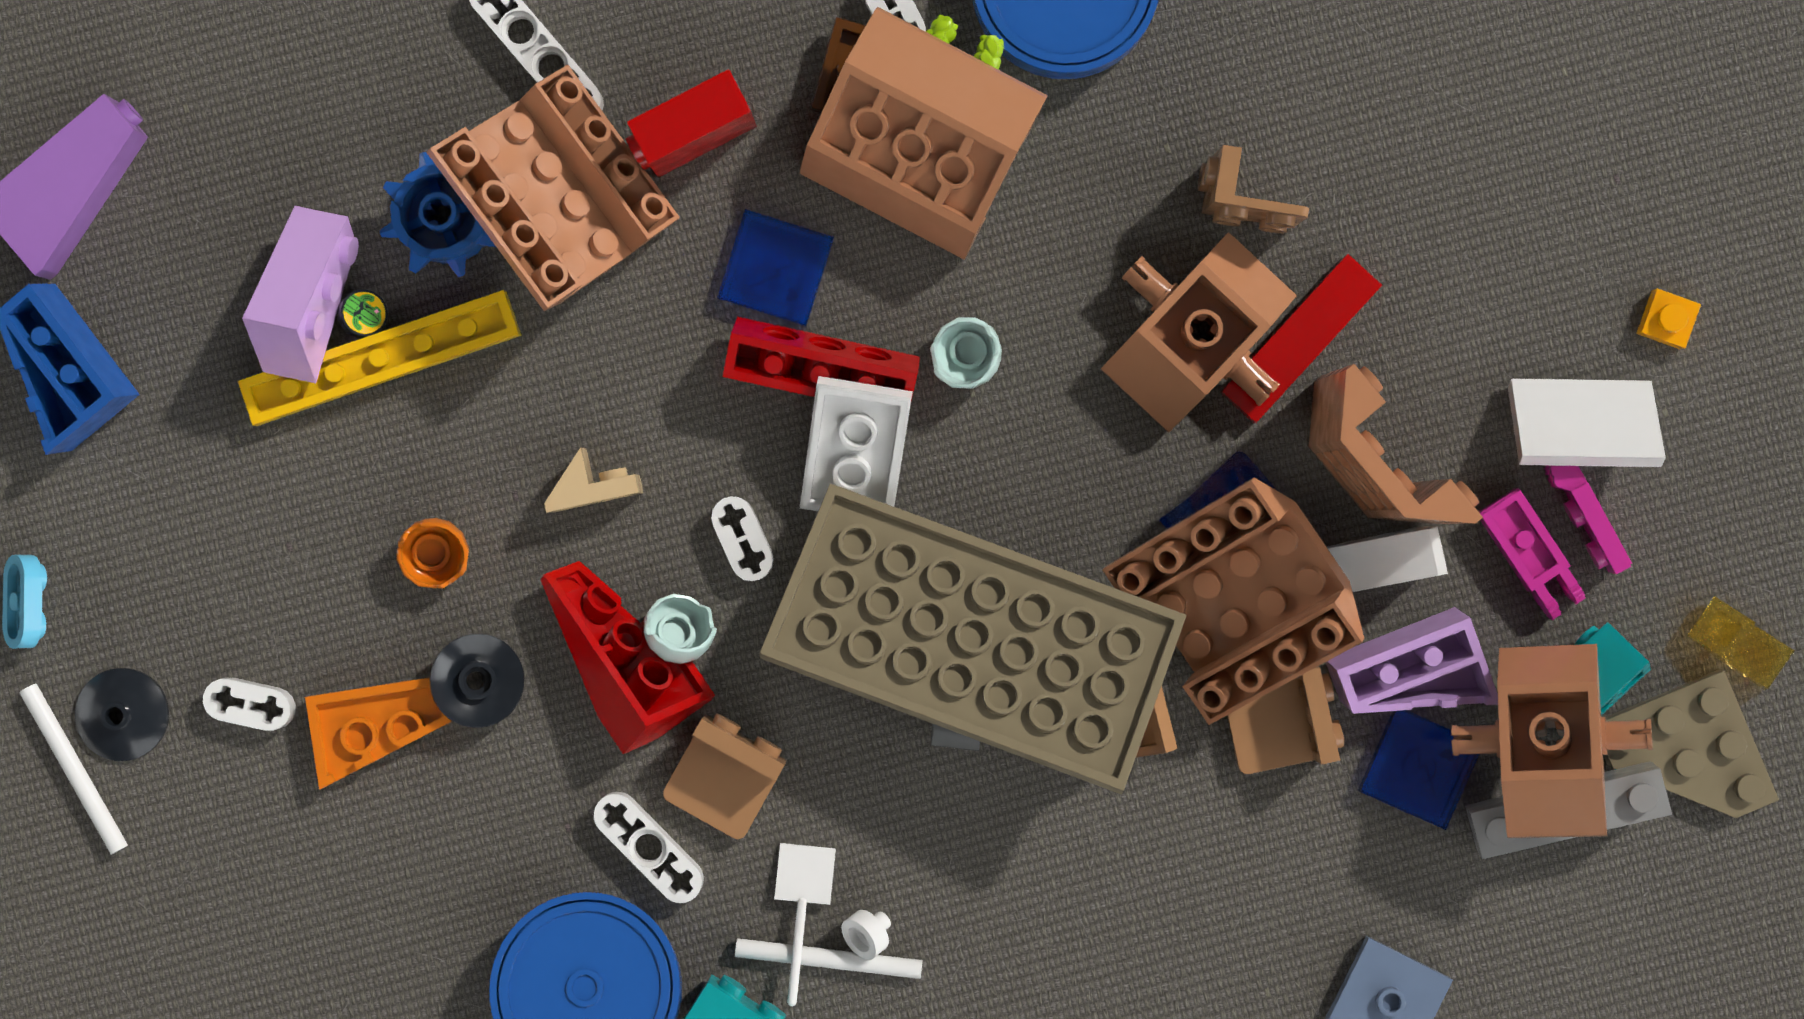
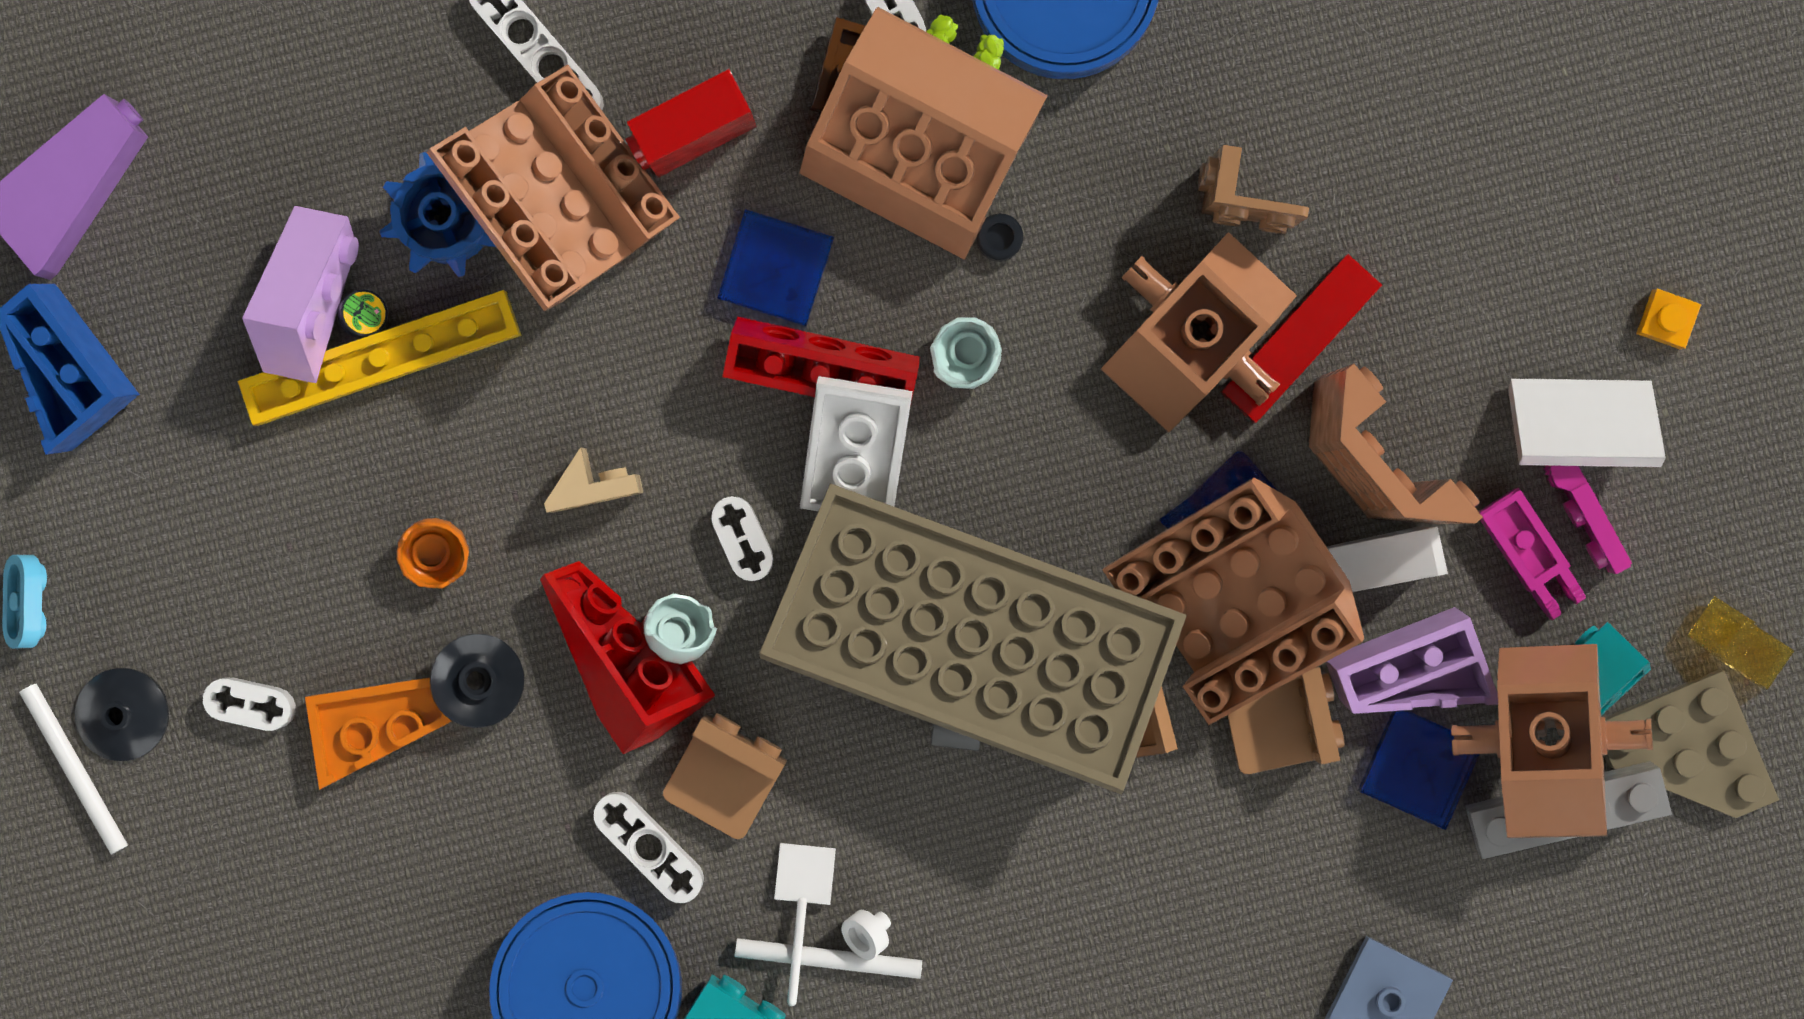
none -> black tile [976,213,1023,262]

